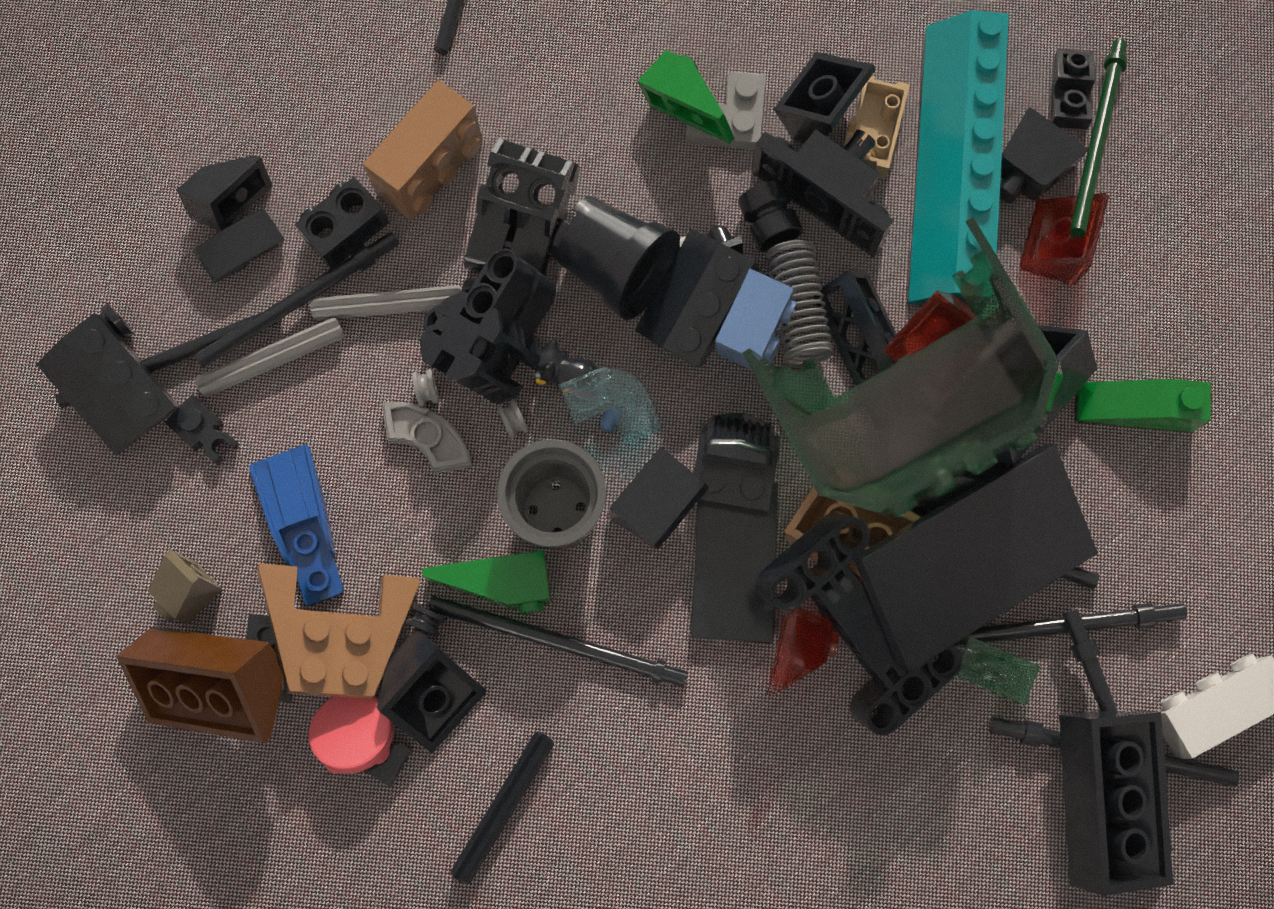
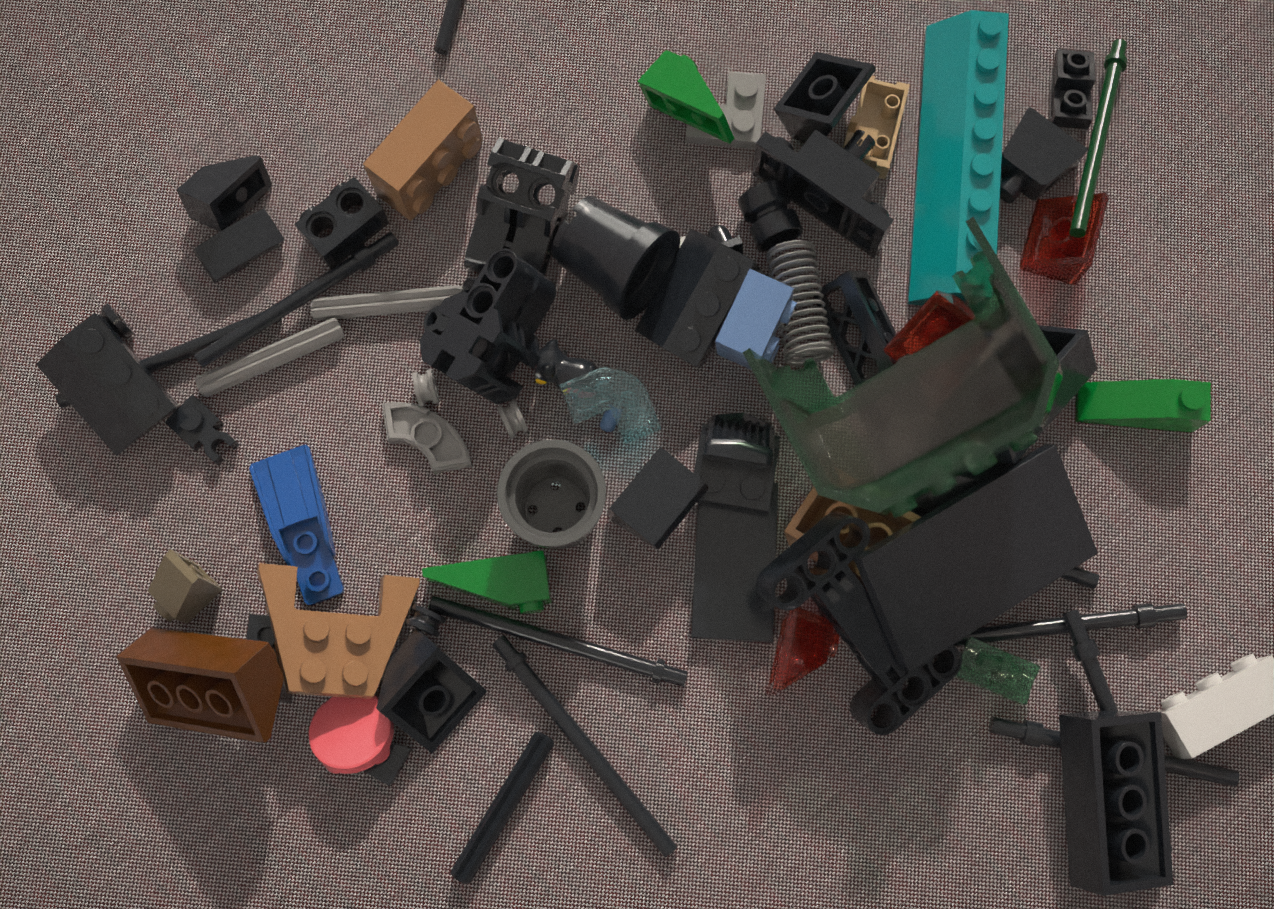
none -> black bar [492,635,678,858]

